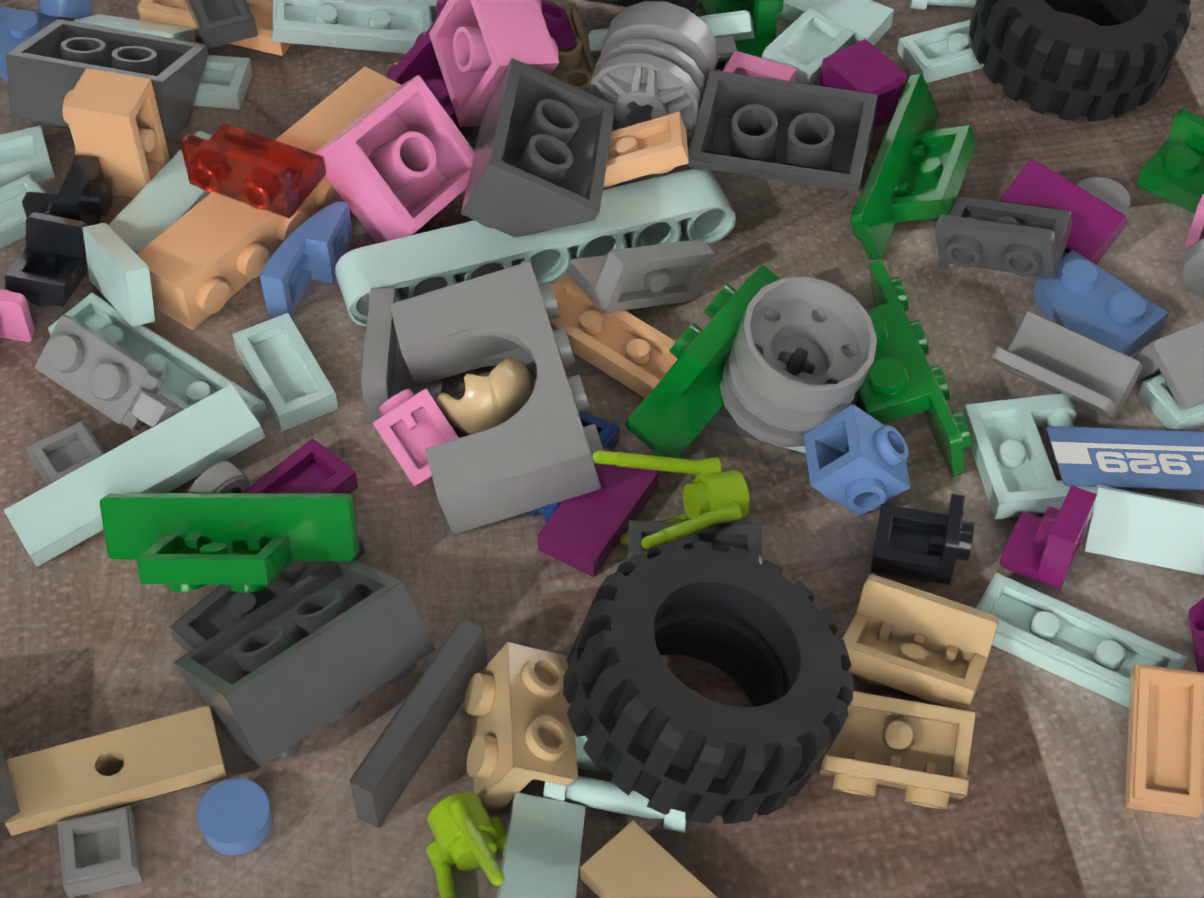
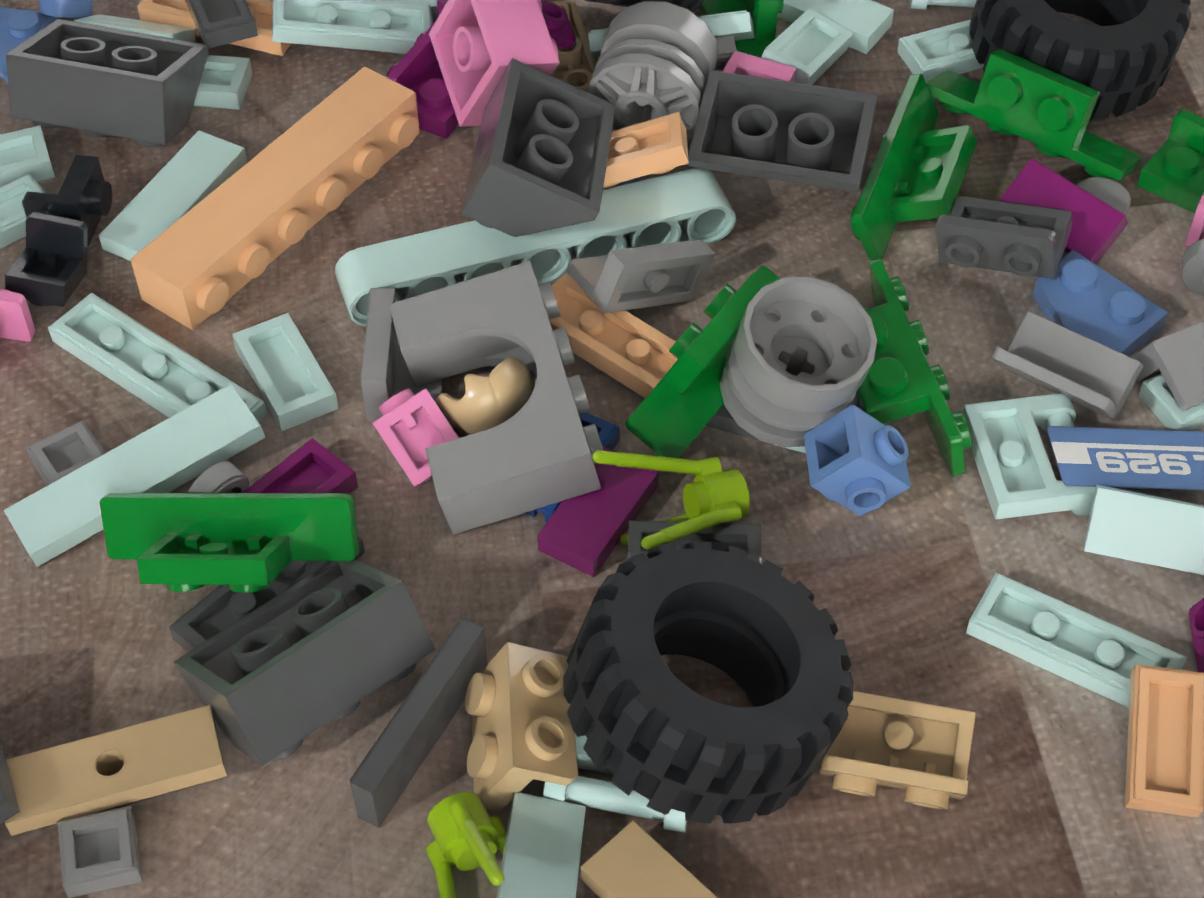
light grey hinge [34,314,184,431] -> none
light nougat brick [63,68,170,198] -> none
light aqua tile [83,222,155,327] -> none
clear red bracket [180,123,326,219] -> none
medium blue tile [197,778,273,855] -> none
medium blue slope [260,200,355,317] -> none
bright pink brick [310,75,475,244] -> none
magenta brick [820,39,907,130] -> none
tan bracket [843,574,999,711] -> none
black bracket [871,494,975,585] -> none
magenta bracket [999,485,1097,590] -> none
none -> green bracket [927,48,1142,180]

